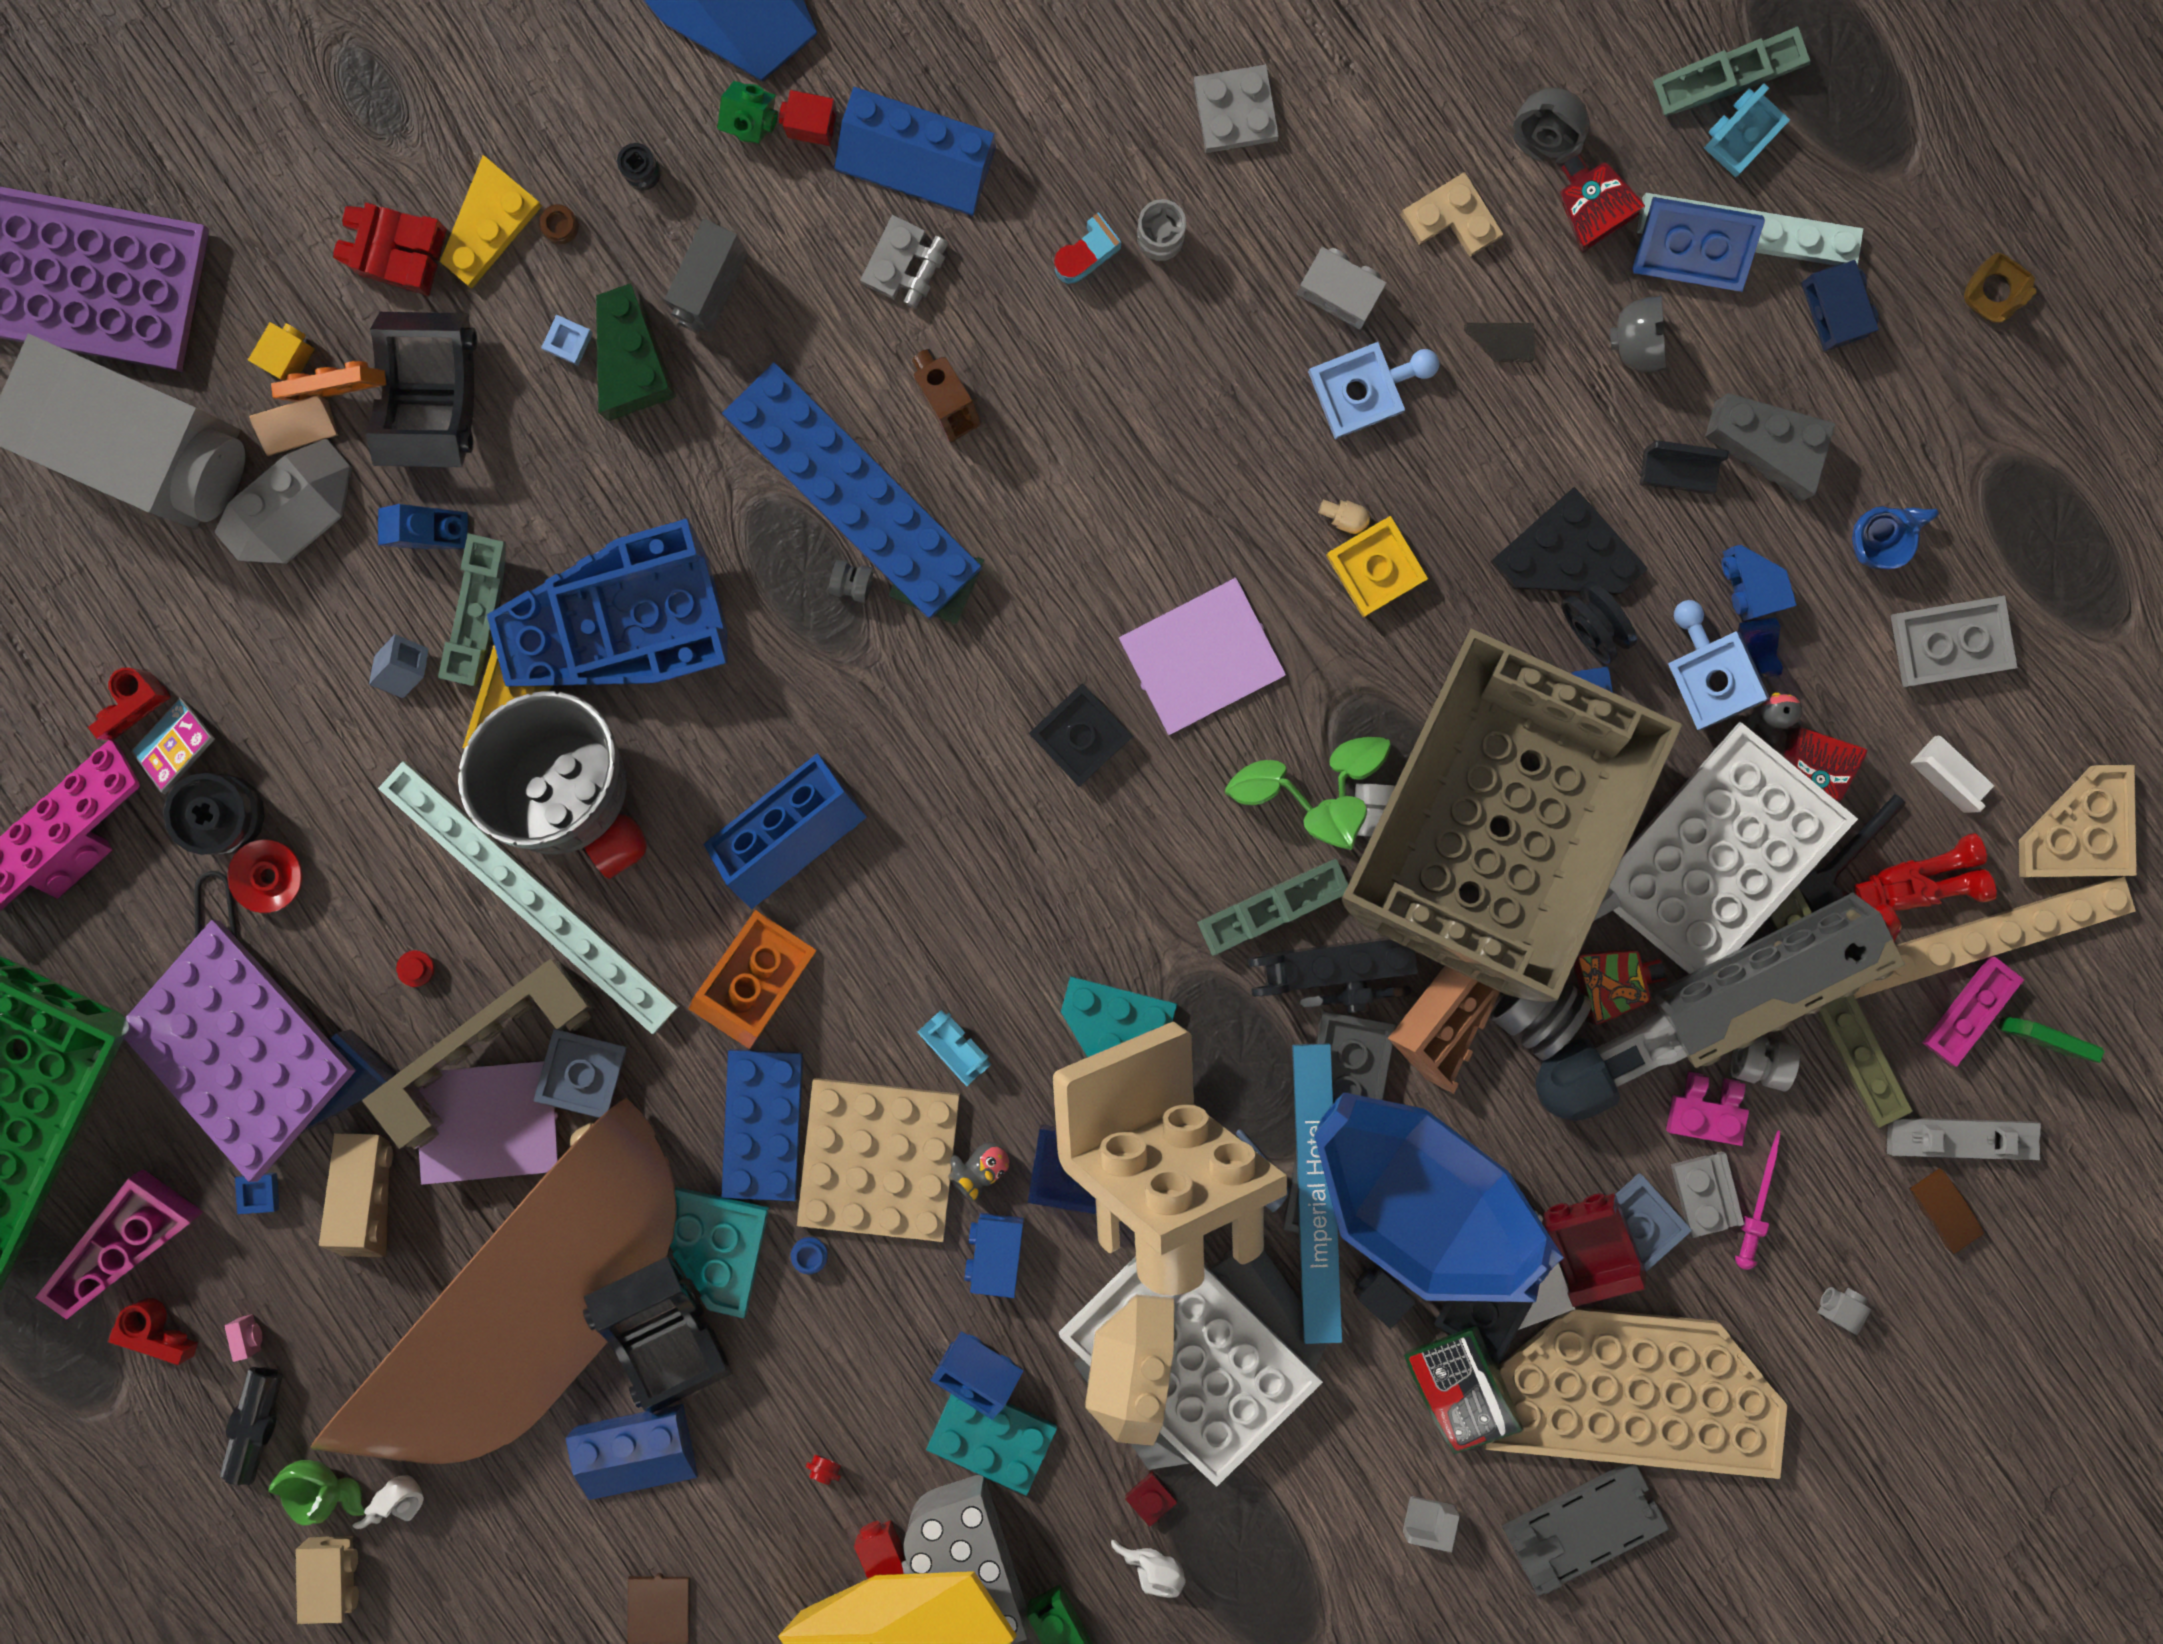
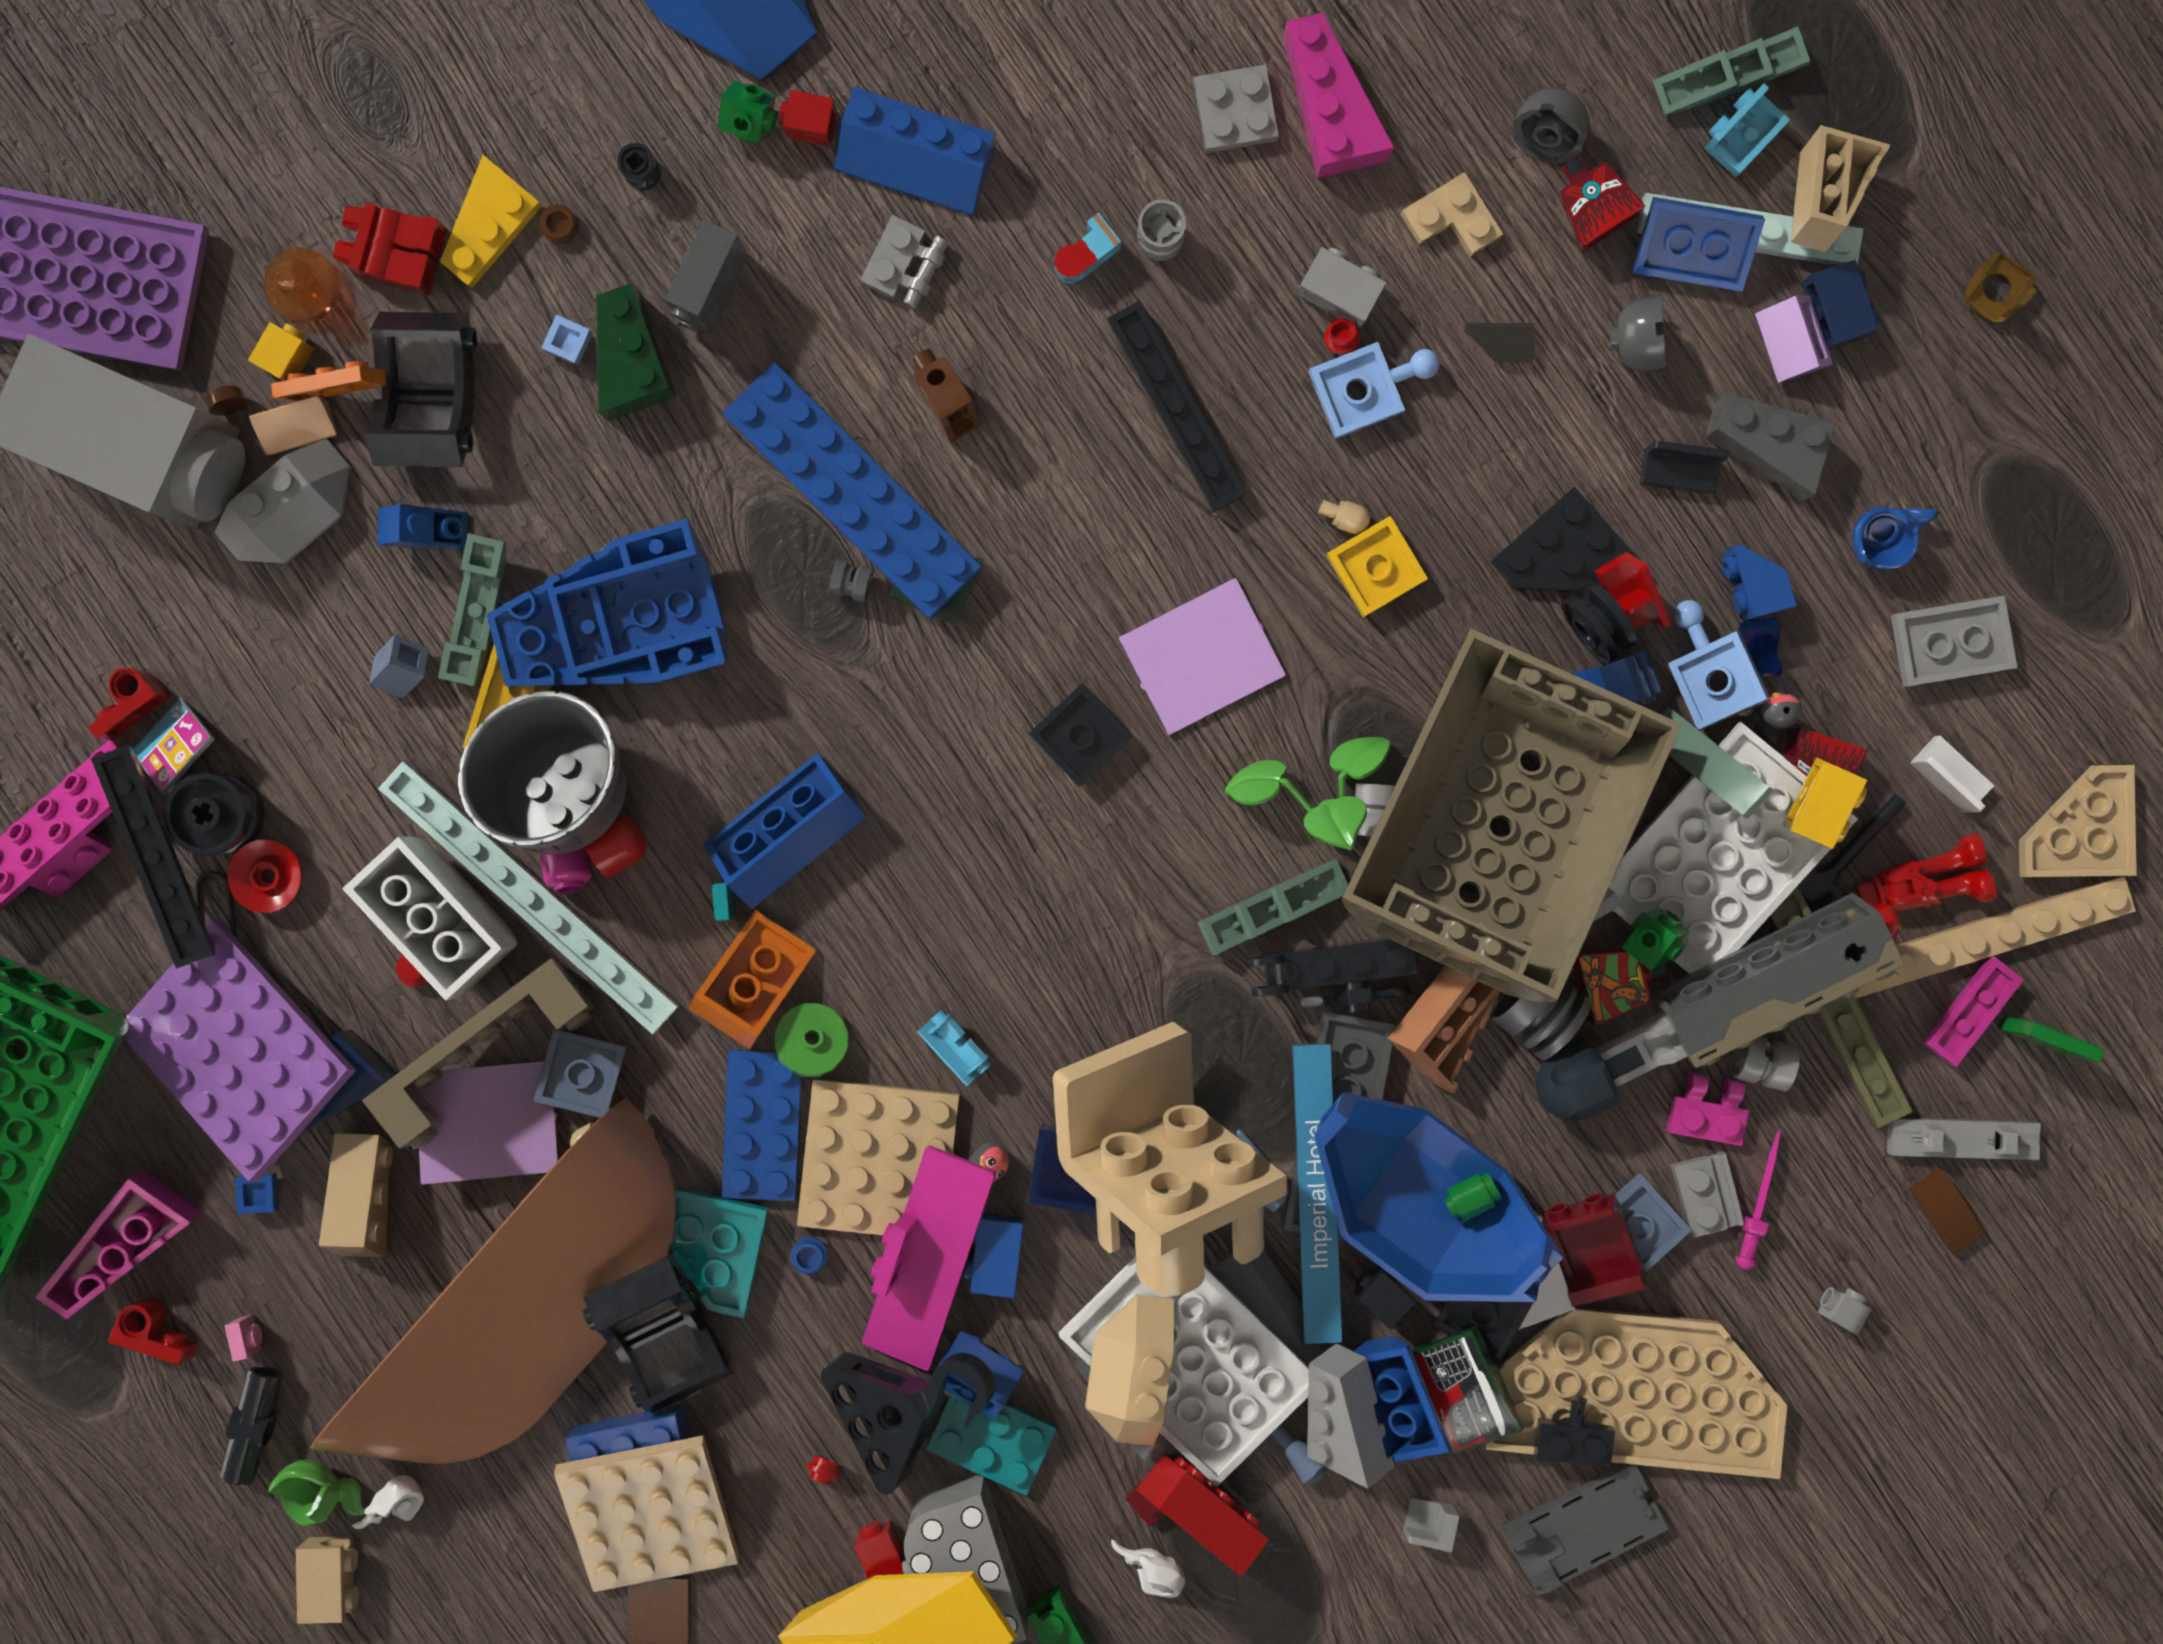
teal plate [1061,976,1177,1057] -> none
none -> black plate [90,745,216,969]
none -> reddish brown tile [204,385,246,416]
none -> clear orange tile [263,247,341,323]
none -> white brick [342,837,518,1001]
none -> dark pink head [540,848,592,895]
none -> tan plate [554,1435,739,1592]
none -> teal tile [712,883,735,921]
none -> bright green plate [774,1003,848,1077]
none -> black piece [821,1352,995,1495]
none -> dark pink bracket [862,1145,996,1371]
none -> black plate [1107,301,1247,513]
none -> red brick [1136,1454,1269,1577]
none -> sand blue cone [1270,1424,1329,1485]
none -> dark pink wedge [1283,12,1394,179]
none -> light grey wedge [1307,1344,1394,1489]
none -> red plate [1324,319,1361,355]
none -> blue slope [1352,1336,1452,1462]
none -> green brick [1443,1172,1502,1222]
none -> black plate [1534,1396,1615,1467]
none -> red panel [1595,552,1671,630]
none -> dark blue brick [1599,649,1663,707]
none -> green brick [1622,908,1690,971]
none -> sand green slope [1661,707,1773,819]
none -> lavender brick [1755,295,1833,383]
none -> yellow brick [1783,757,1867,849]
none -> tan wedge [1791,125,1890,252]

